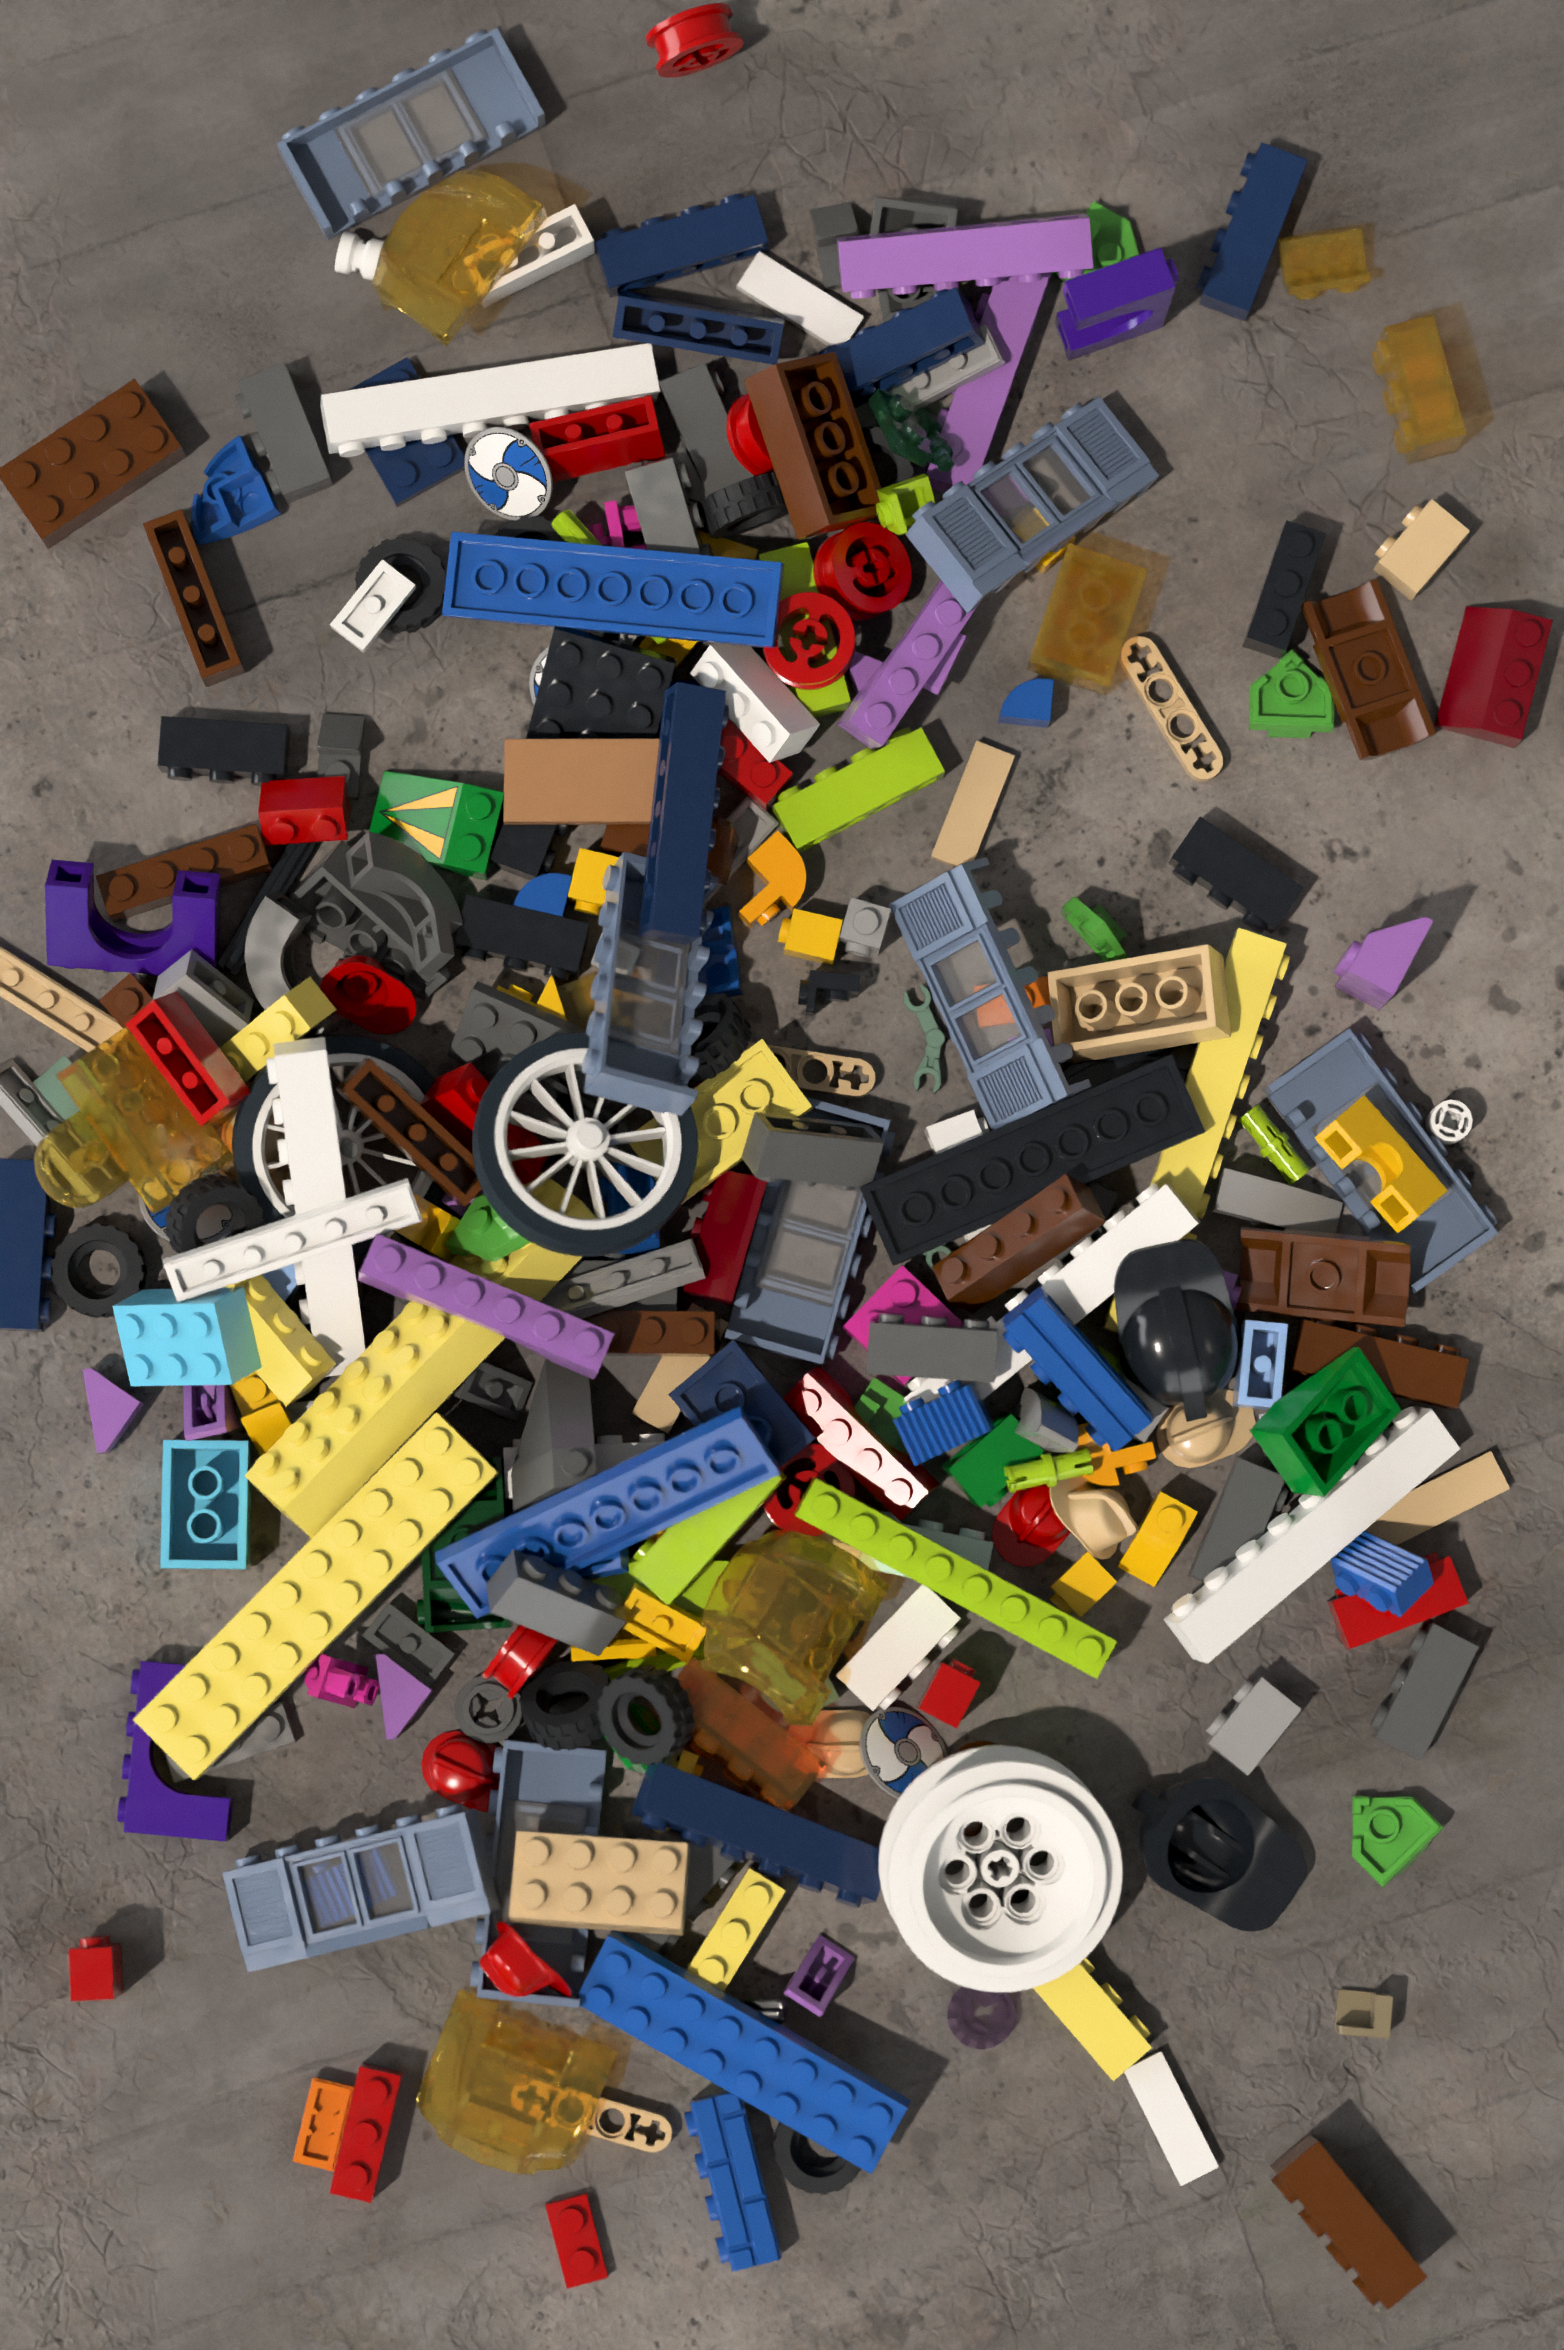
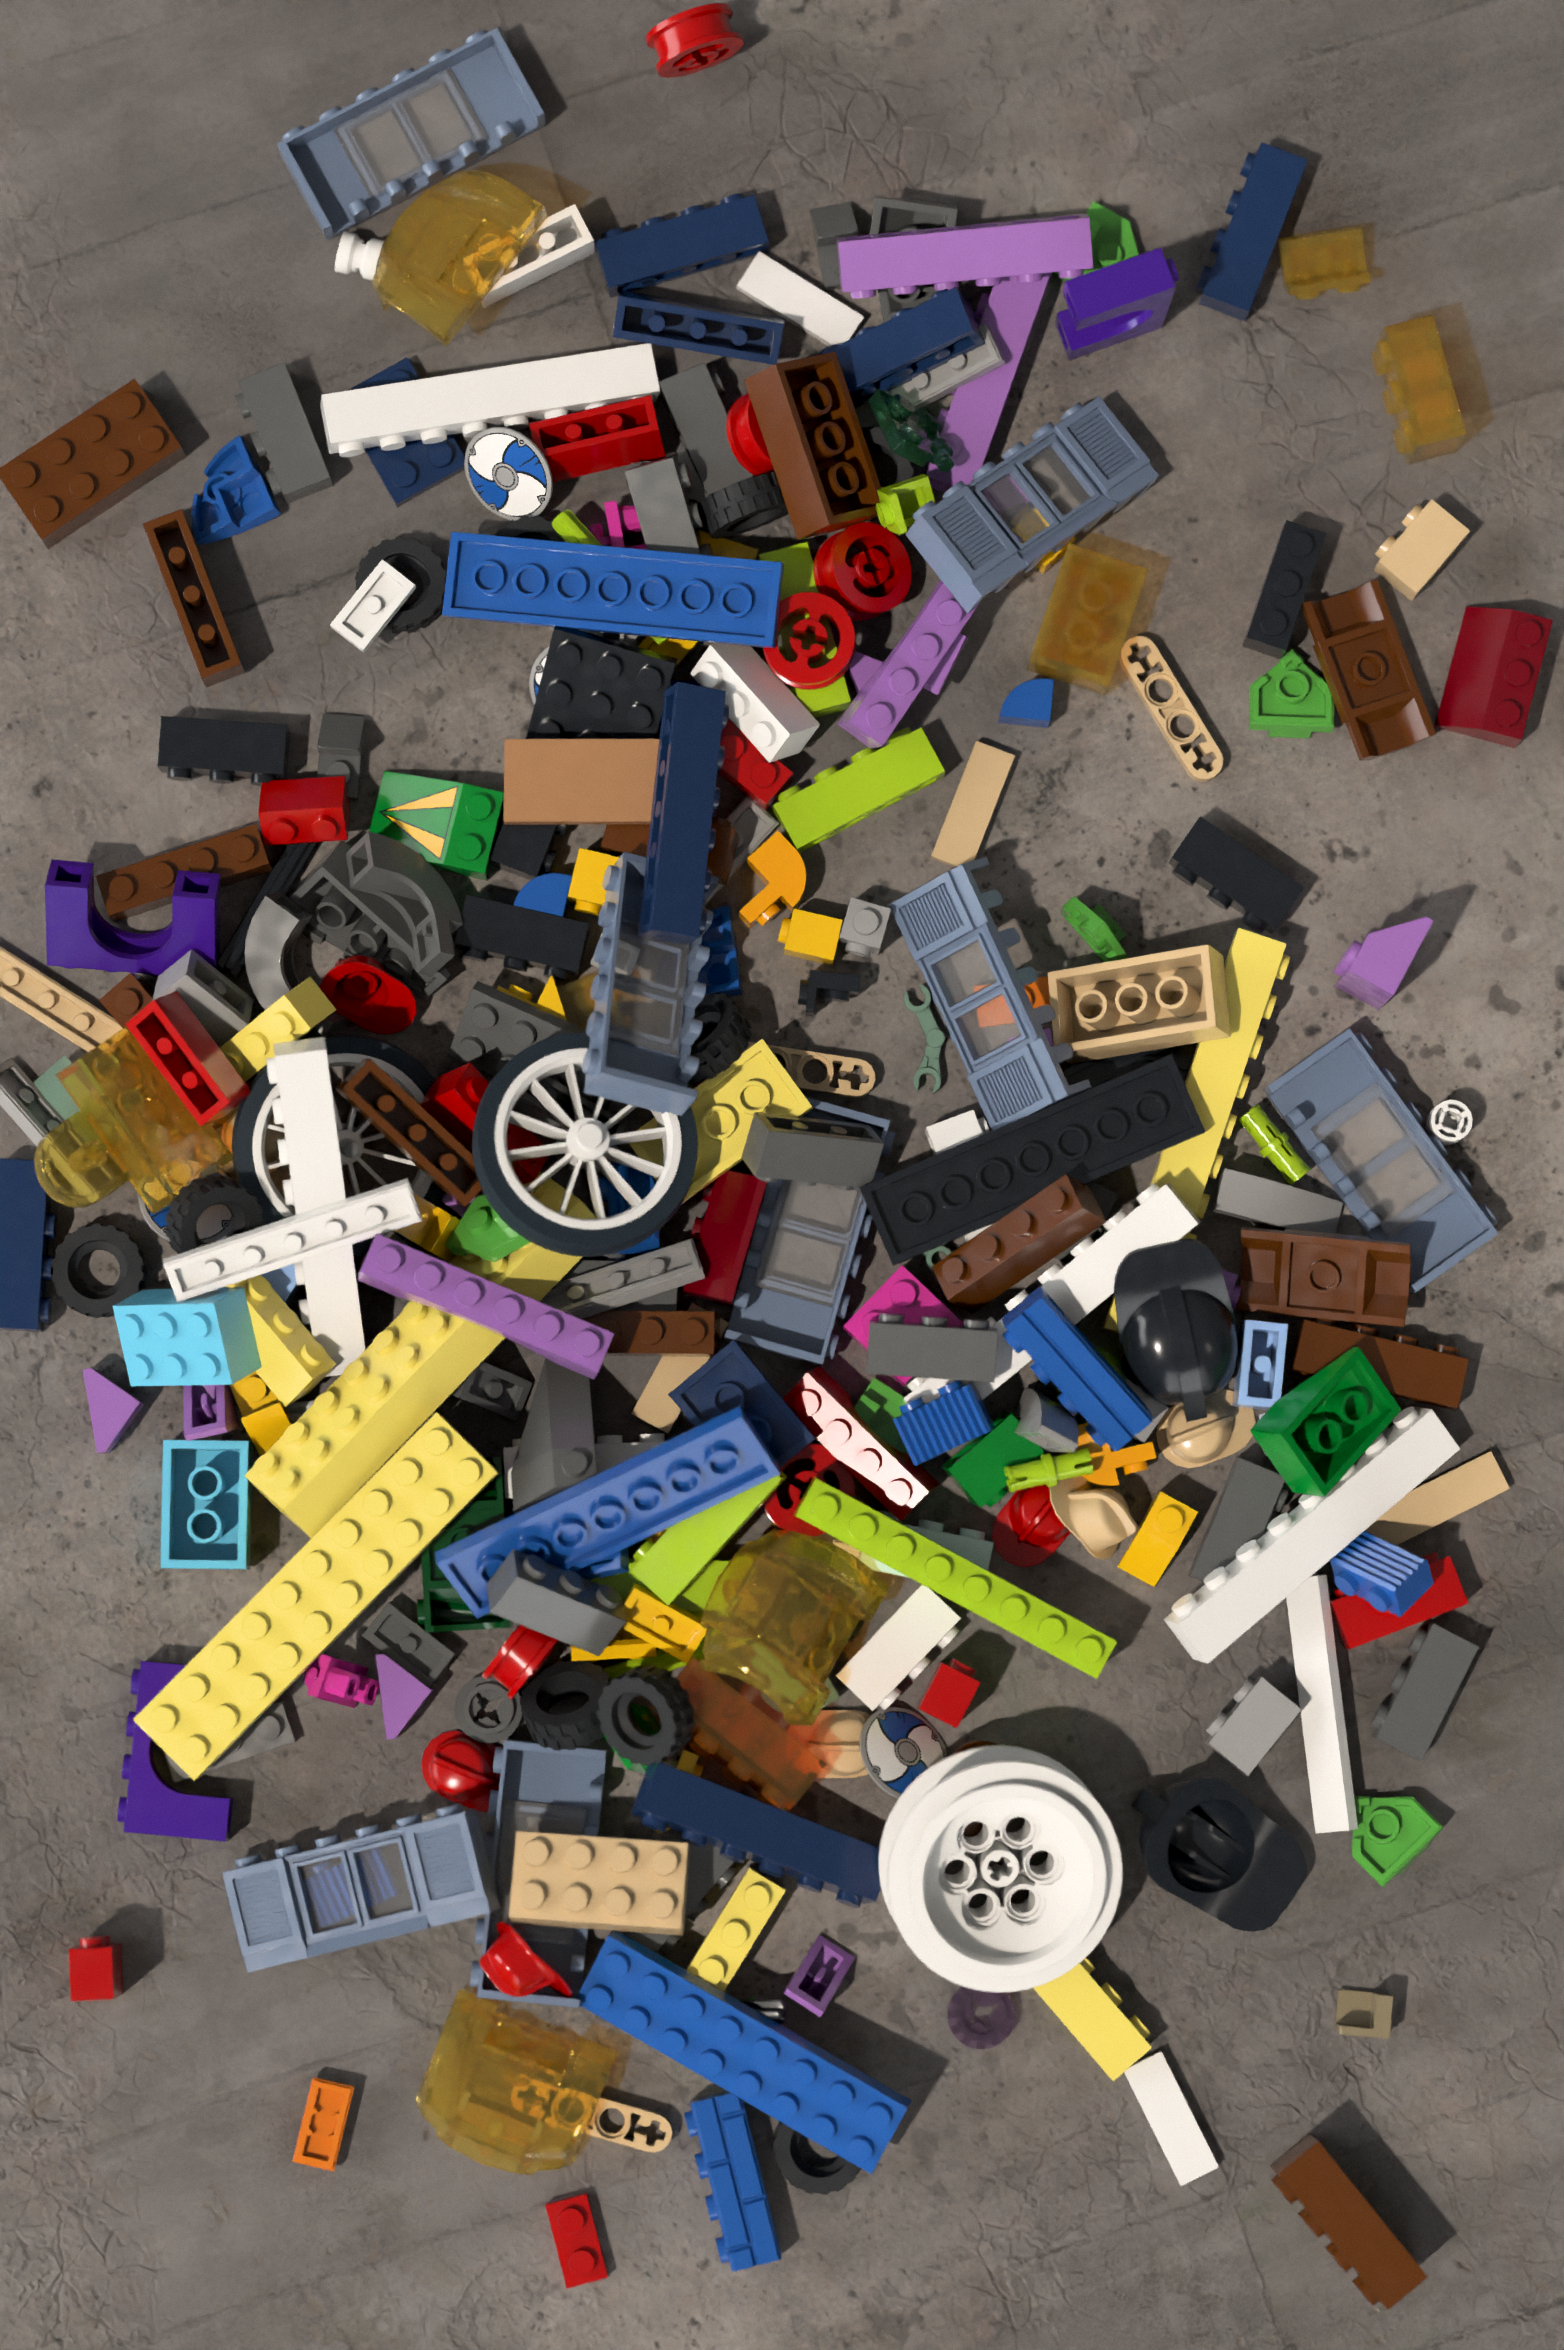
red brick [329,2062,404,2203] -> none
yellow brick [1049,1551,1117,1618] -> none
yellow arch [1315,1095,1448,1233] -> none
none -> white tile [1286,1575,1358,1833]

